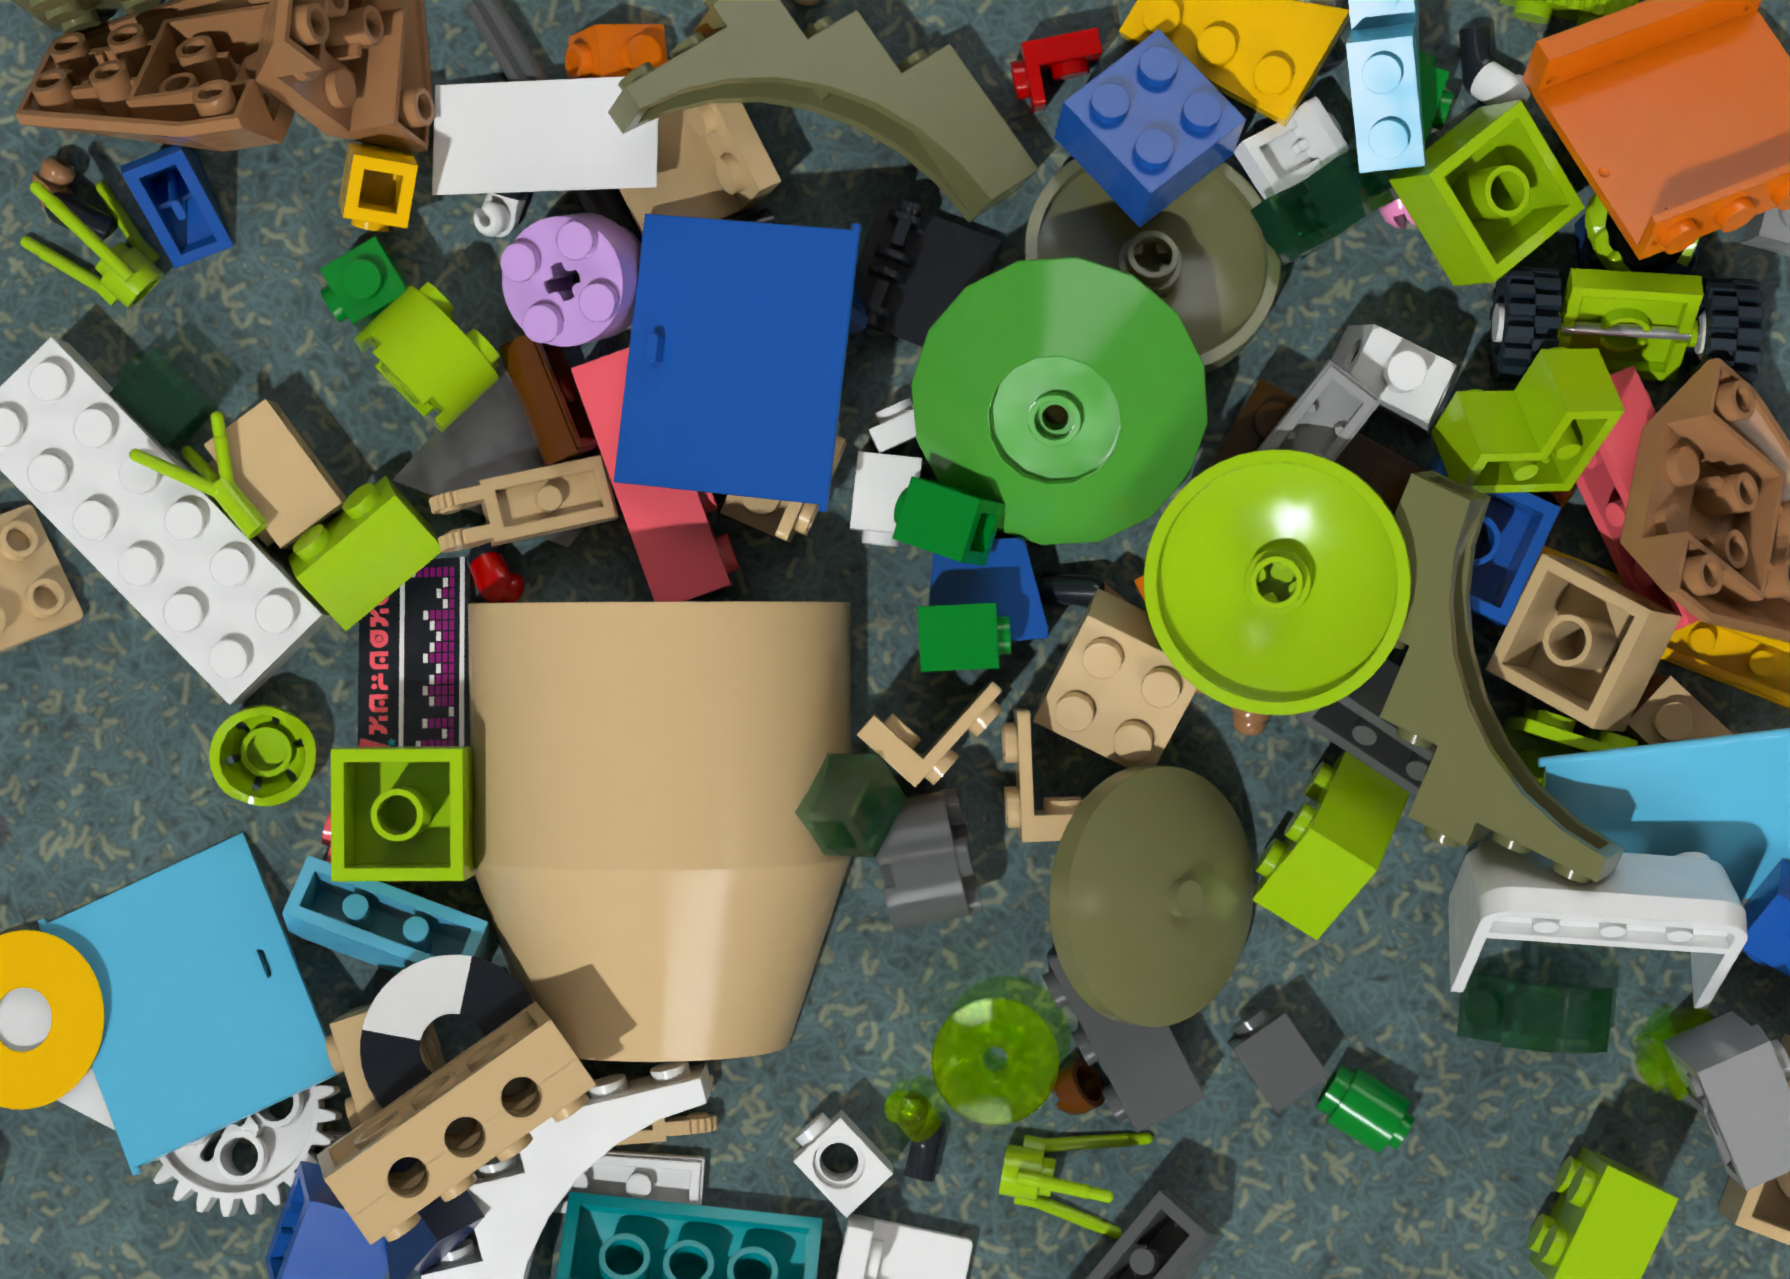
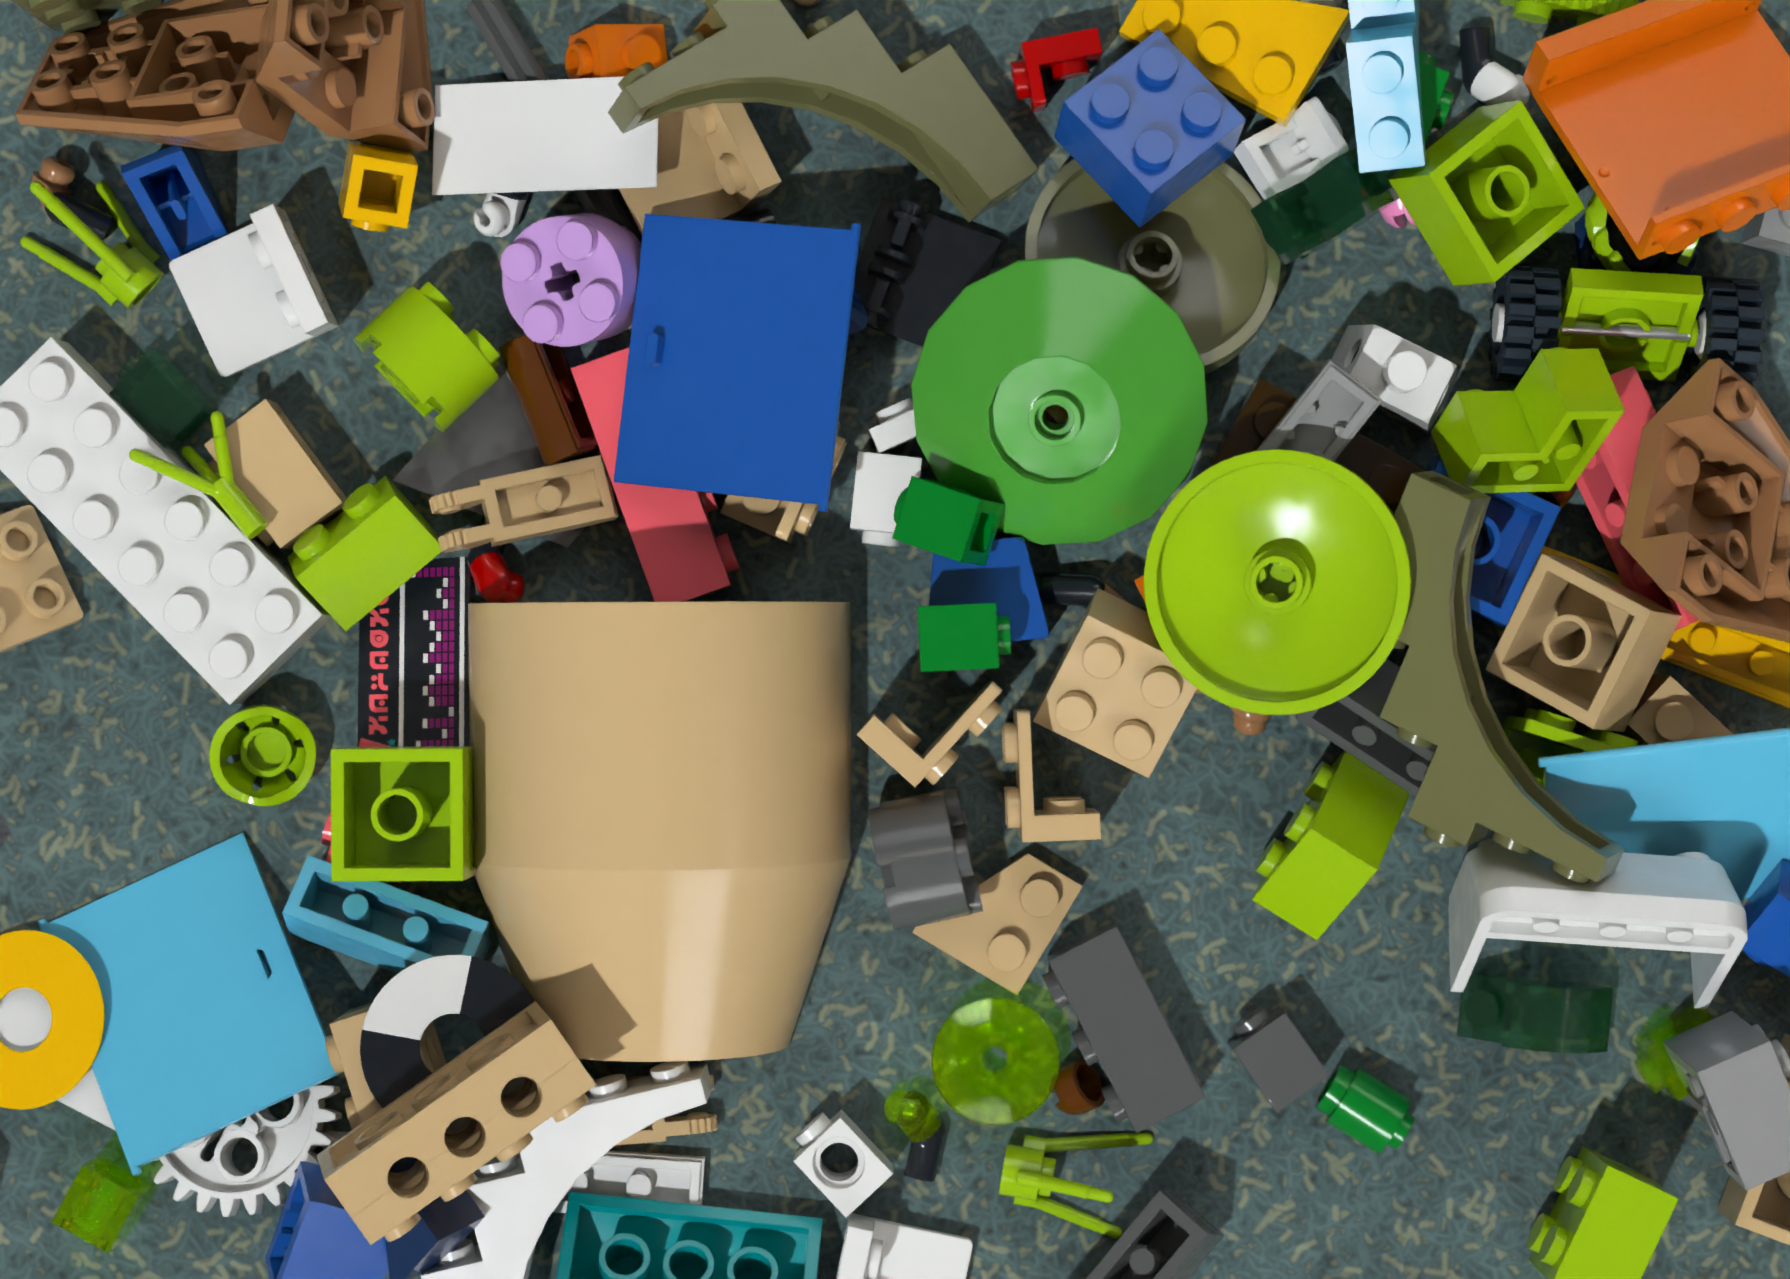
green brick [320,236,410,330] -> none
clear green brick [795,753,906,857] -> none
olive dish [1049,765,1254,1027] -> none
none -> clear neon green brick [51,1155,154,1253]
none -> white bracket [169,204,339,377]
none -> tan wing [912,852,1083,995]

